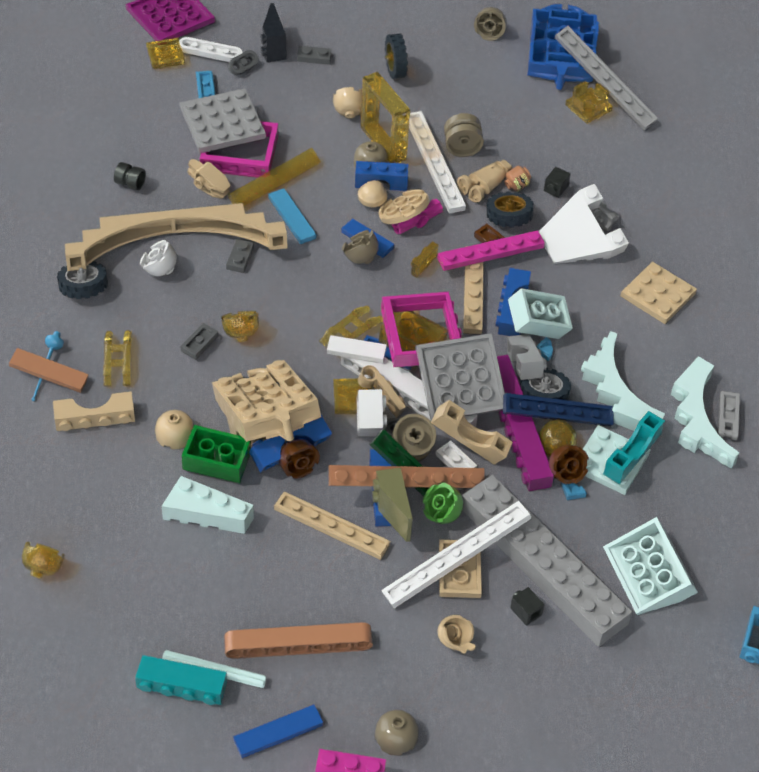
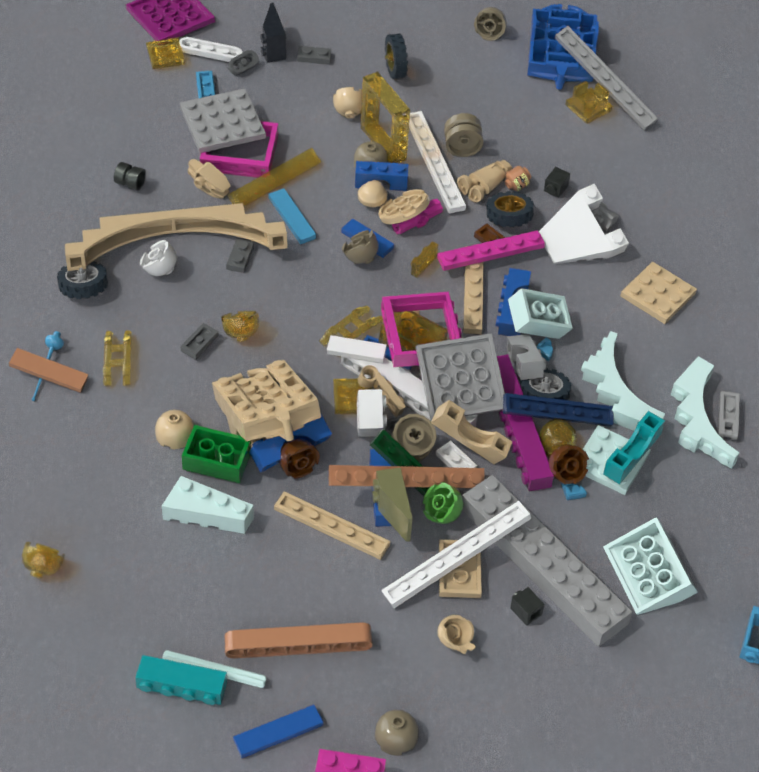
tan arch [53,392,135,431] -> none

